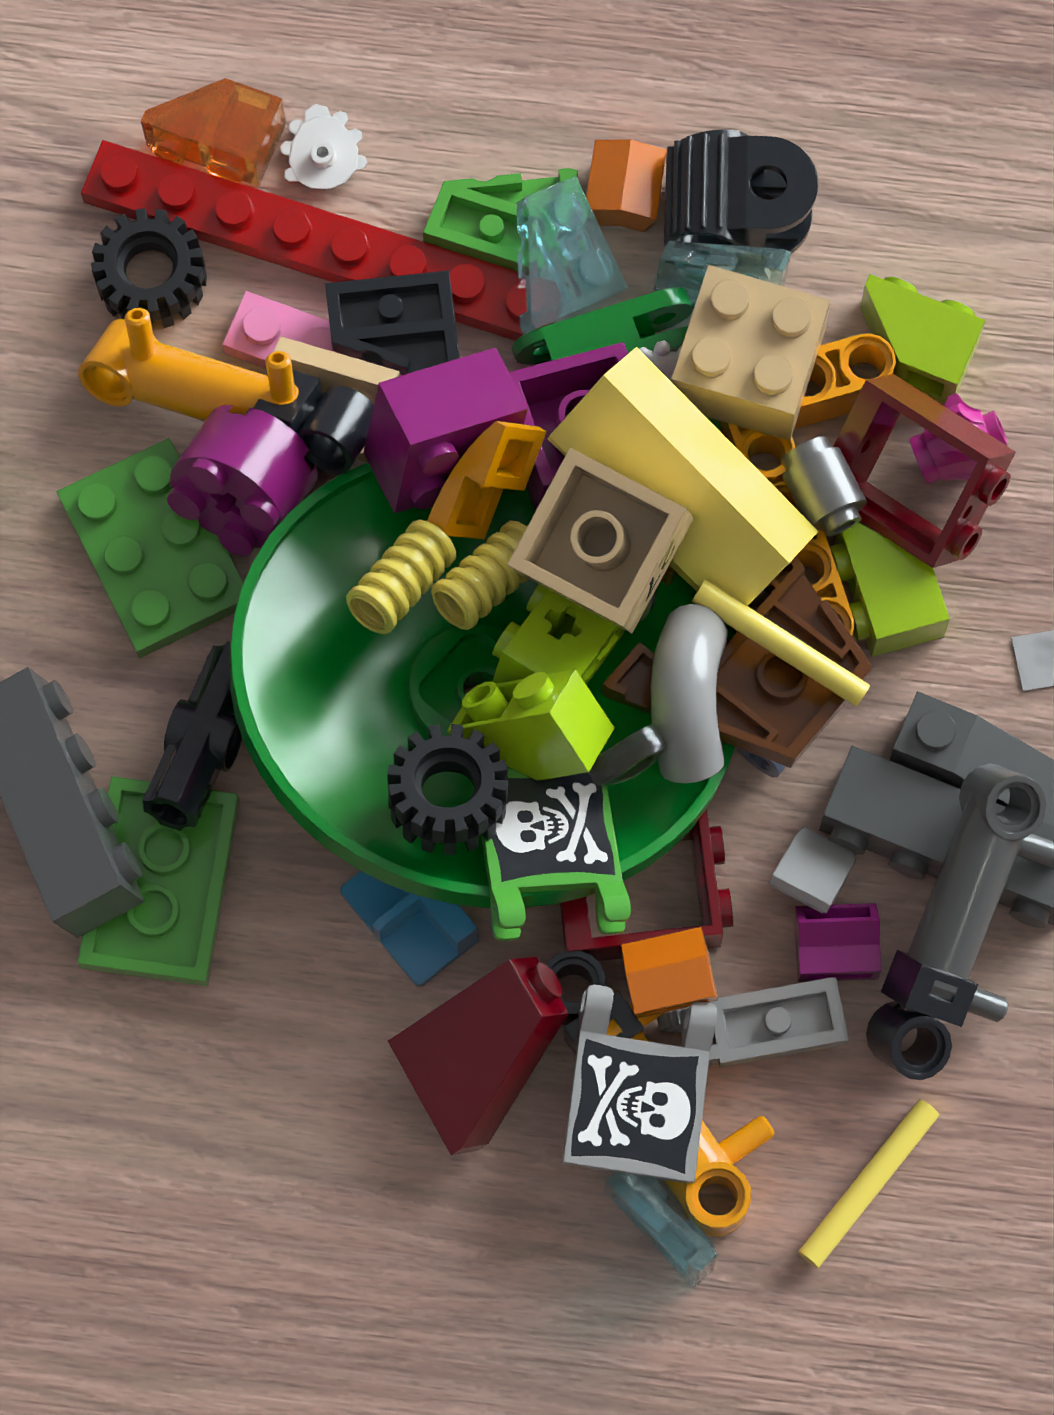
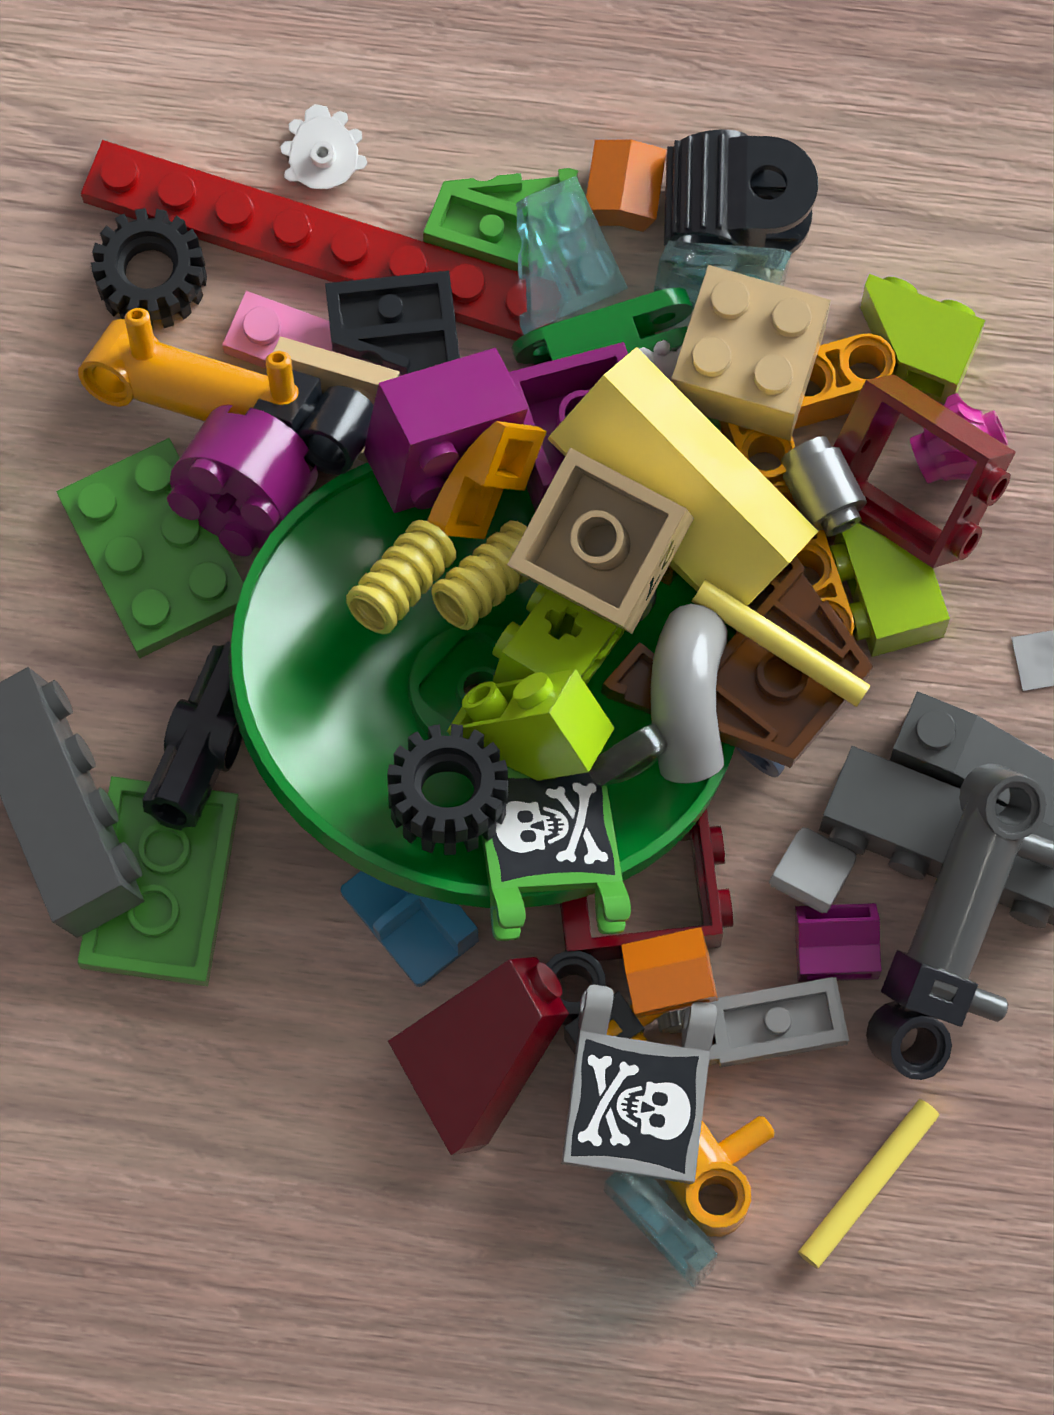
clear orange slope [141,78,286,187] -> none

